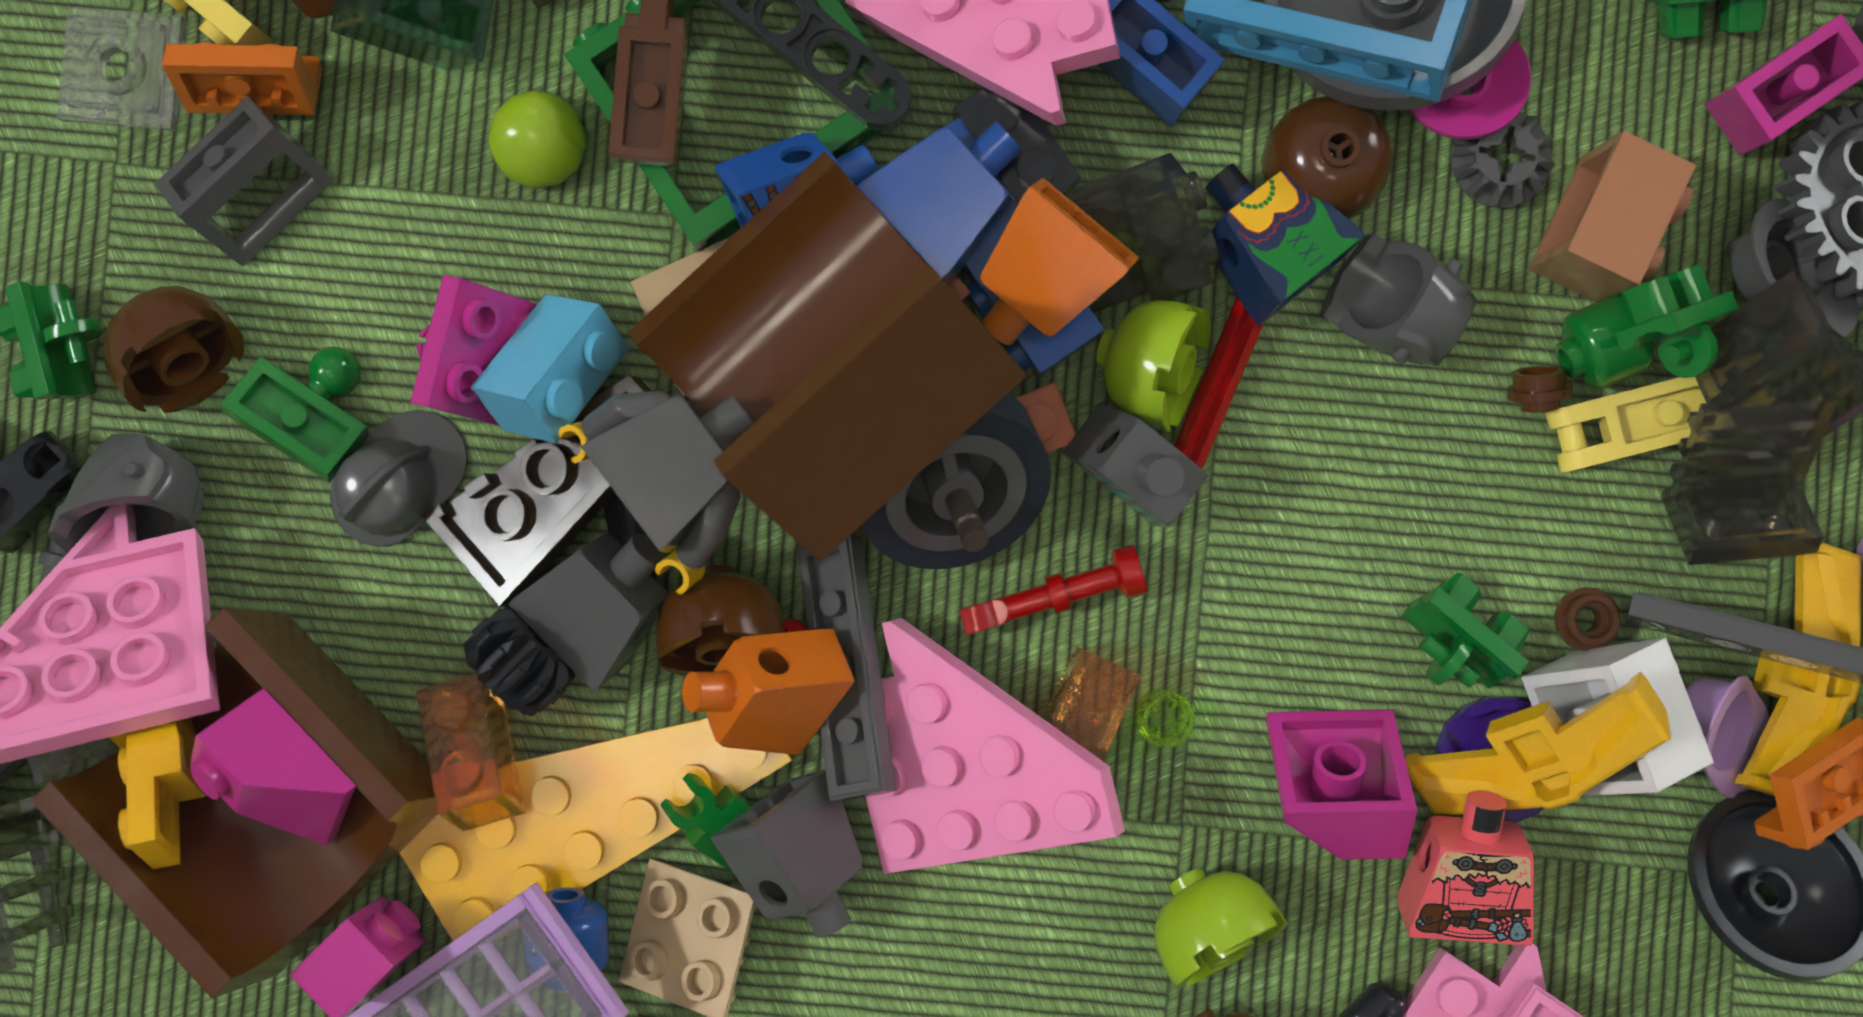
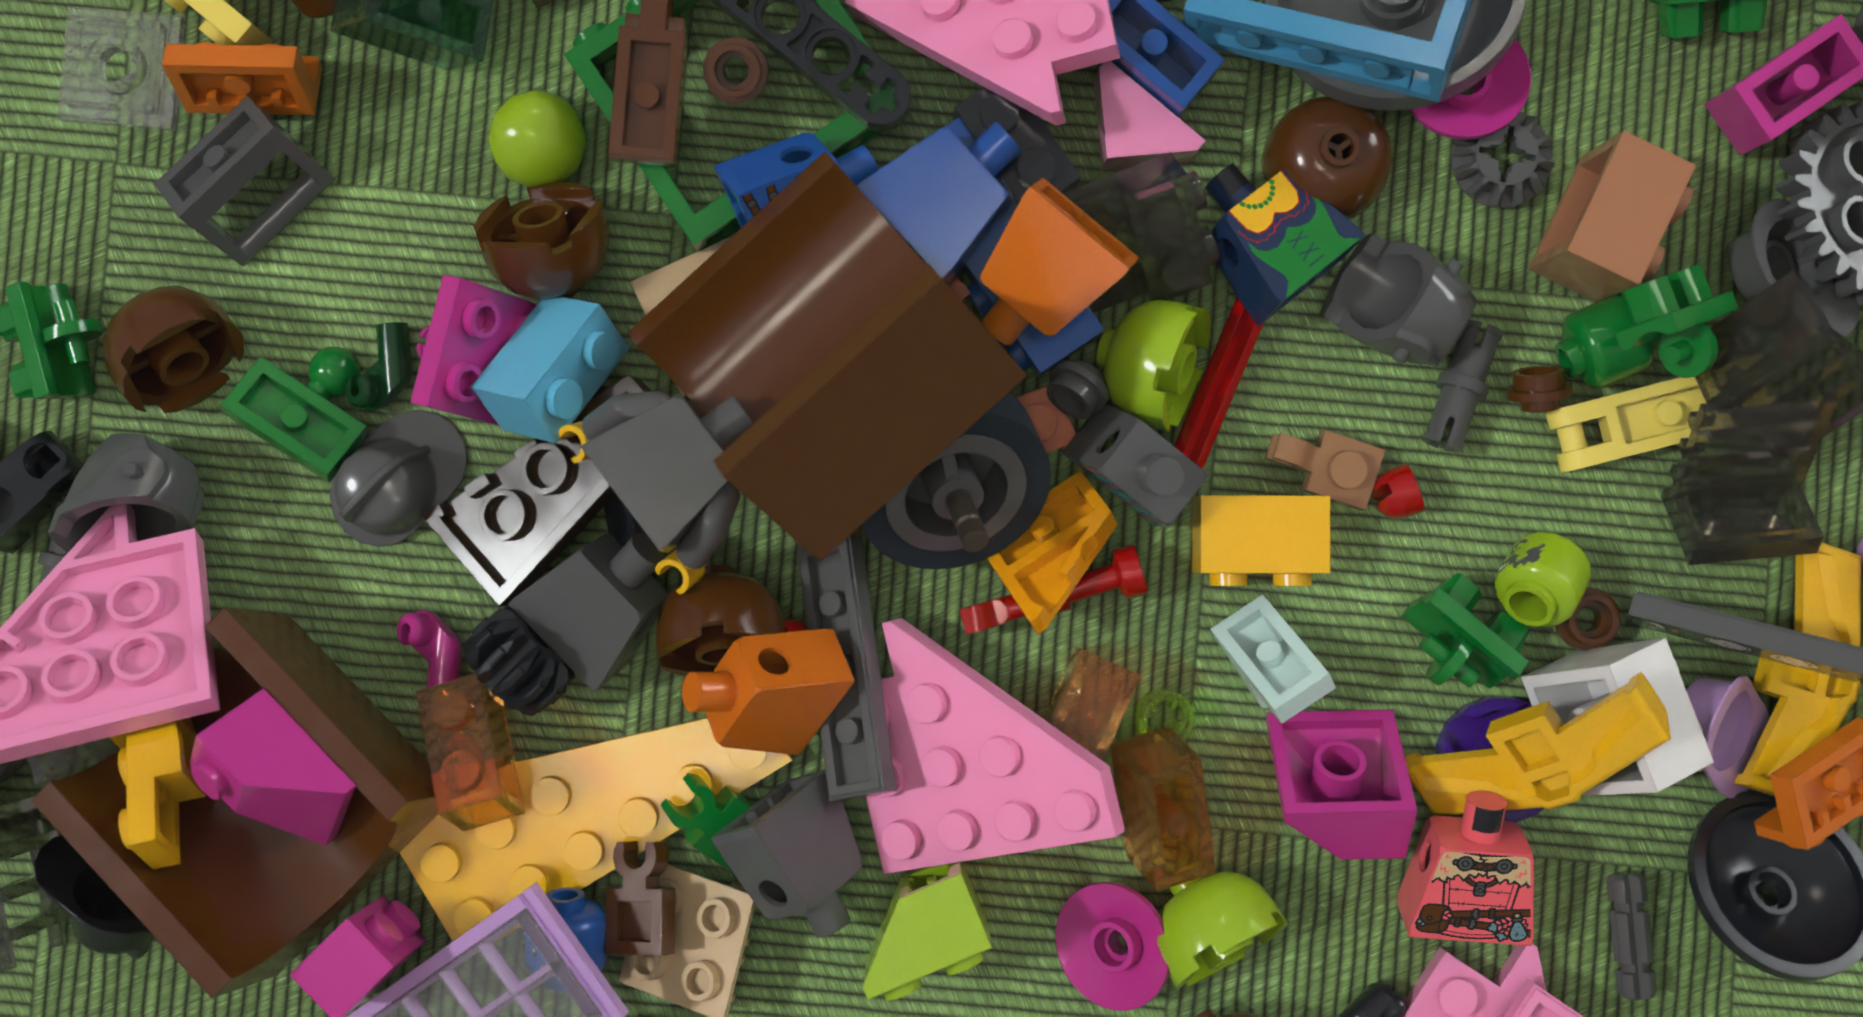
none -> black piece [34,835,155,959]
none -> dark green arm [346,322,413,411]
none -> dark pink arm [396,610,463,699]
none -> reddish brown cylinder [474,182,610,299]
none -> reddish brown plate [605,841,676,956]
none -> reddish brown plate [703,37,769,104]
none -> lime slope [862,862,992,1001]
none -> light orange wing [986,470,1118,634]
none -> dark grey plate [1046,360,1110,419]
none -> dark pink dish [1055,882,1170,1011]
none -> bright pink slope [1094,61,1206,171]
none -> clear orange brick [1110,727,1216,892]
none -> yellow brick [1192,495,1330,586]
none -> light aqua slope [1210,594,1336,724]
none -> medium nougat plate [1265,430,1386,510]
none -> red hinge [1371,464,1425,519]
none -> dark grey pin [1422,320,1503,453]
none -> lime head [1495,532,1592,627]
none -> dark grey axle [1606,872,1657,1000]

